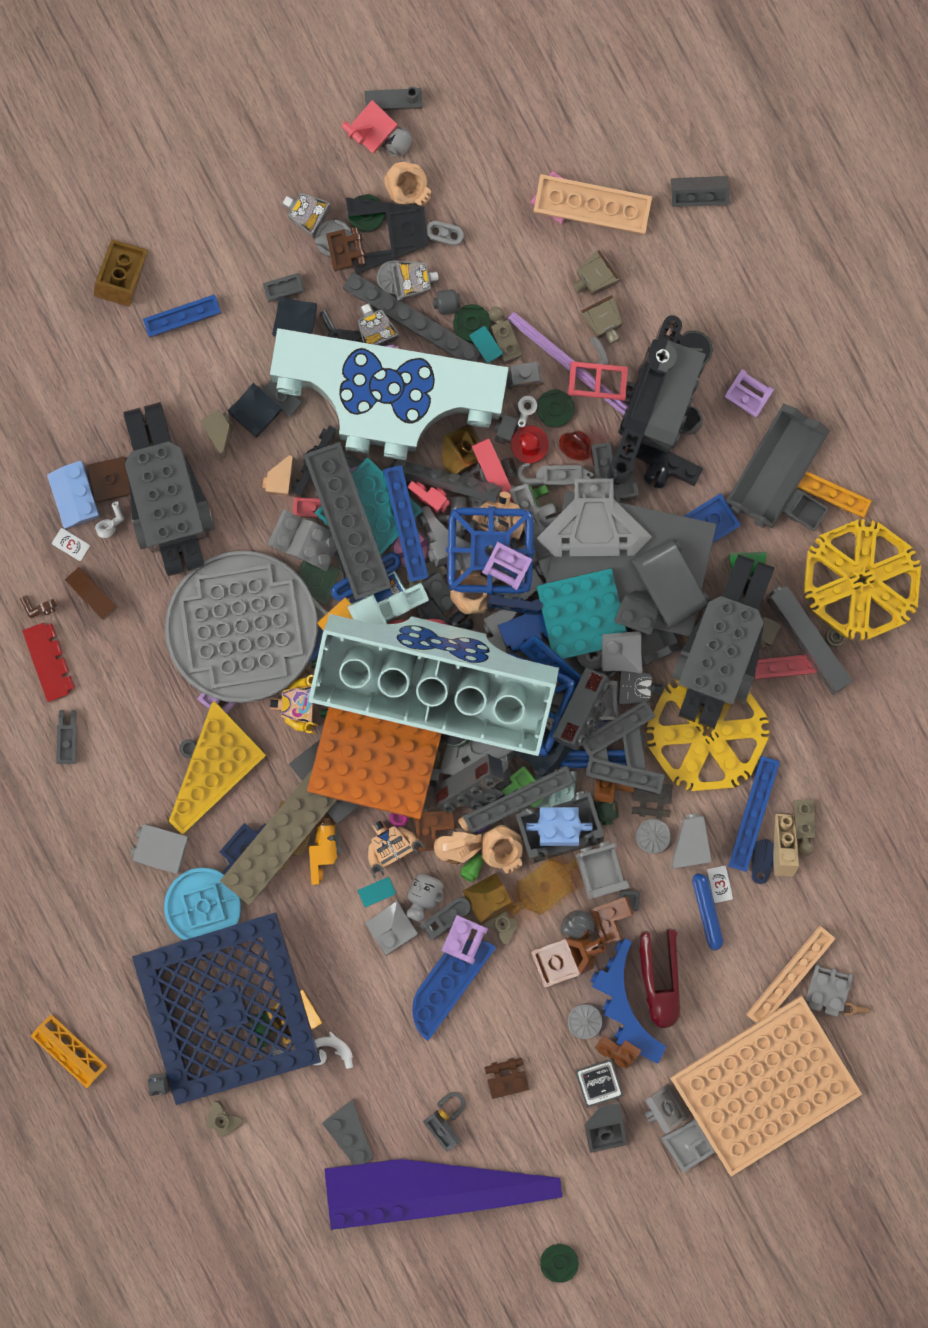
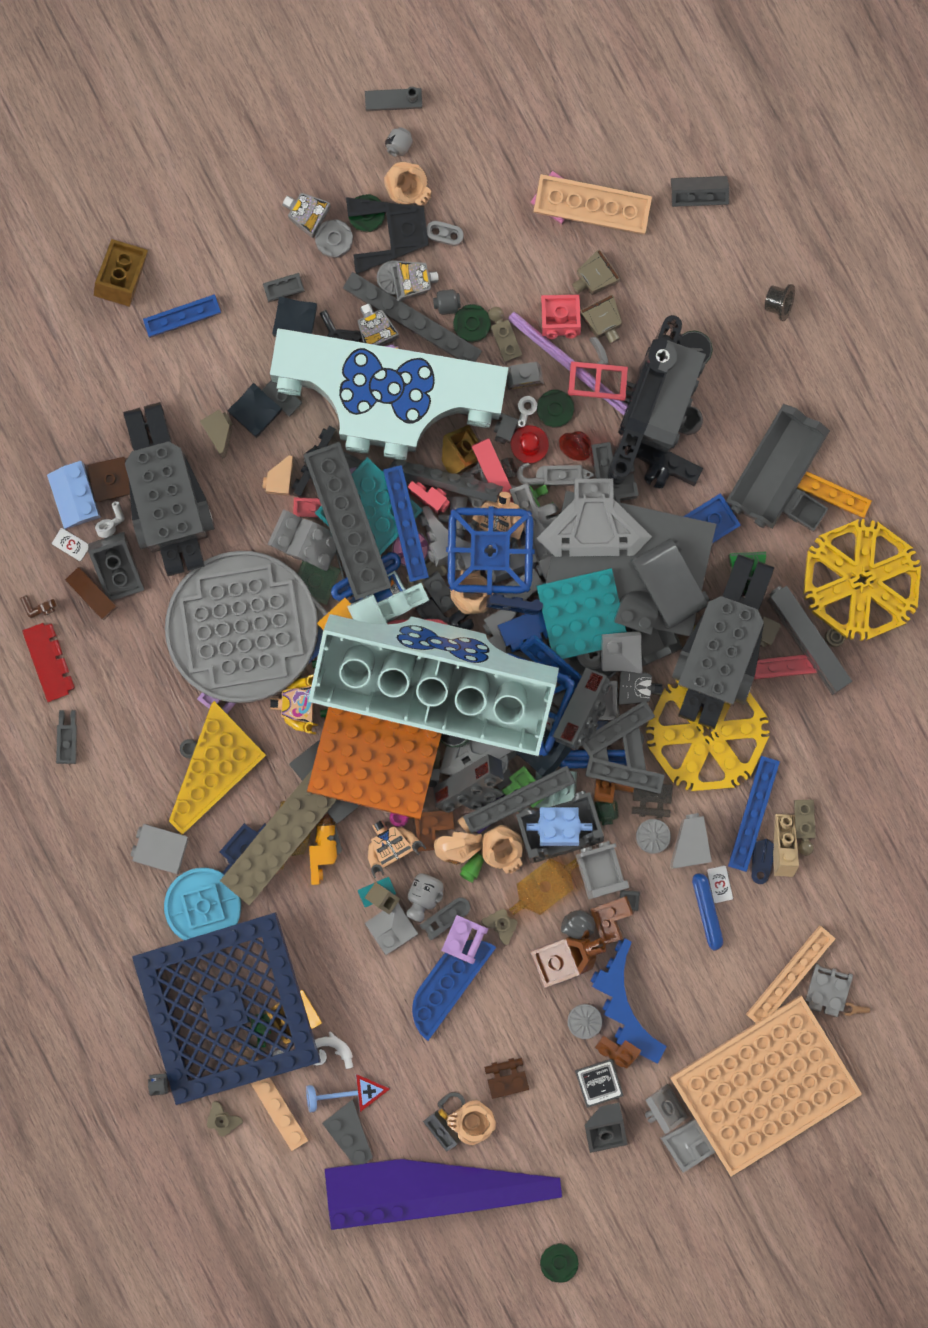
light orange fence [31,1014,108,1088] -> none
reddish brown plate [326,227,366,271] -> none
coral plate [341,100,398,154] -> none
pearl gold slope [463,873,514,925] -> none
teal sticker [469,326,503,363] -> none
lavender plate [482,542,532,590] -> none
dark red piece [639,929,680,1028] -> none
lavender plate [724,369,774,418] -> none
none -> dark grey slope [88,532,144,601]
none -> light nougat plate [234,1044,308,1151]
none -> light blue piece [306,1074,390,1113]
none -> dark tan brick [365,882,400,915]
none -> light nougat helmet [447,1100,496,1145]
none -> coral plate [541,295,581,339]
none -> clear smoke piece [765,284,795,321]

